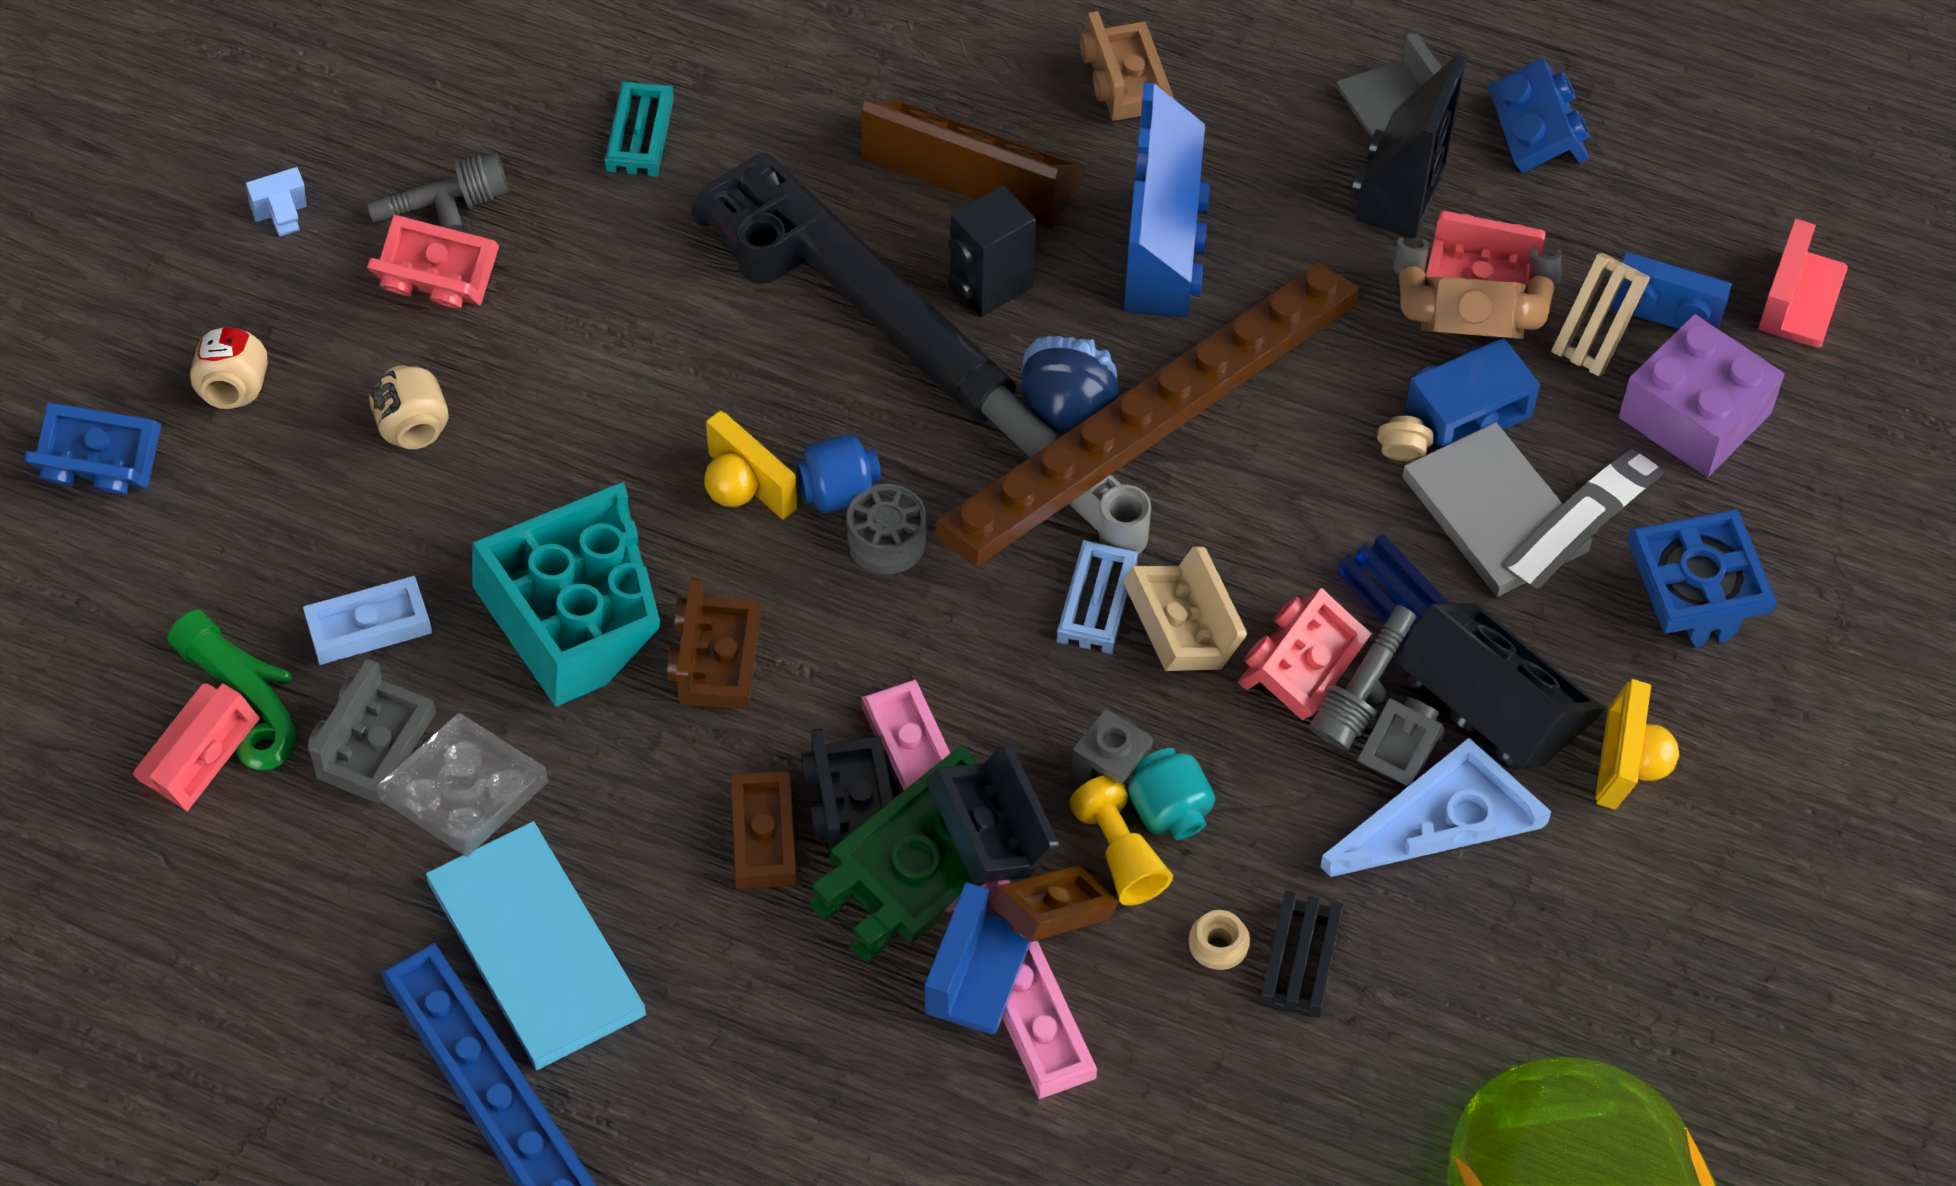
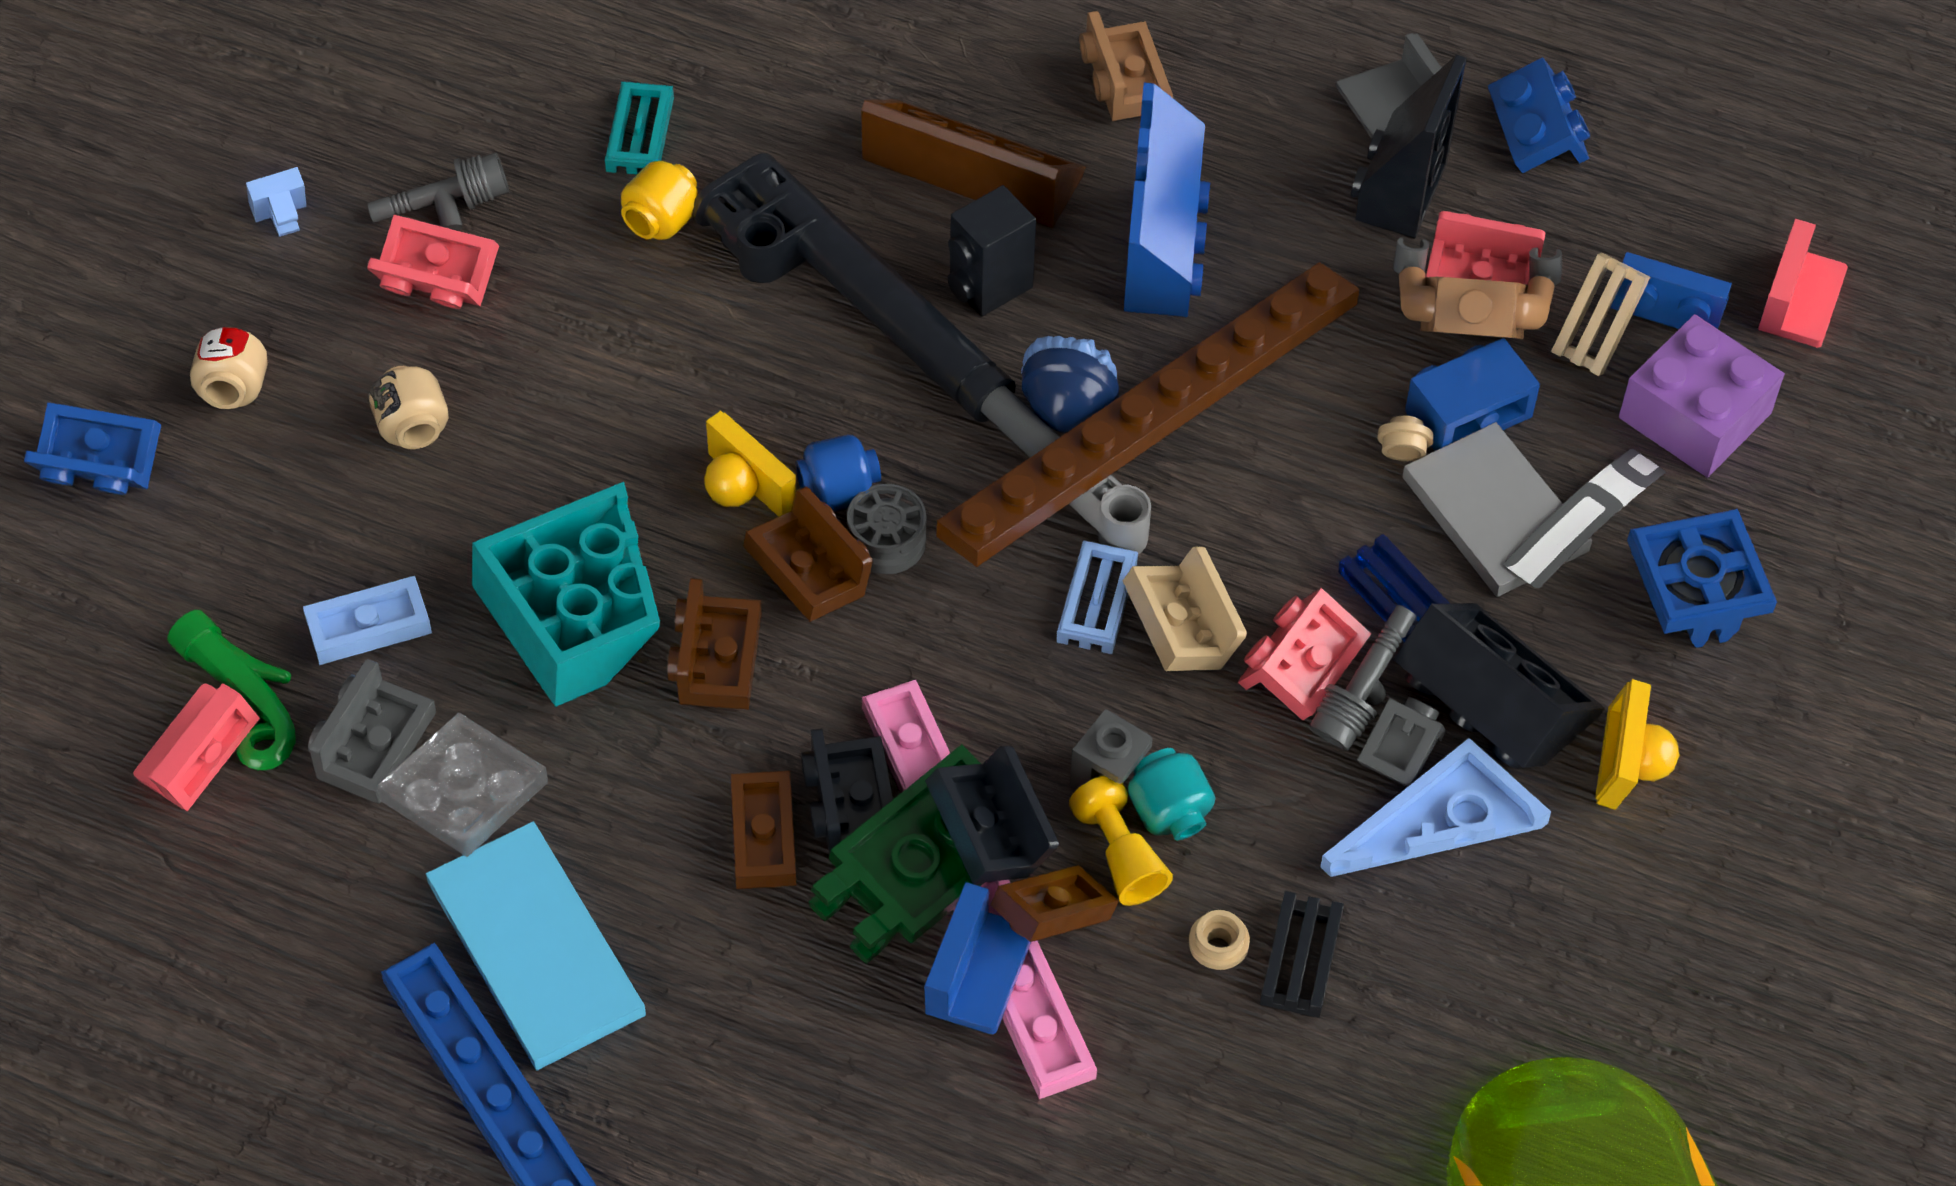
none -> yellow head [621,161,699,240]
none -> reddish brown bracket [743,486,873,622]

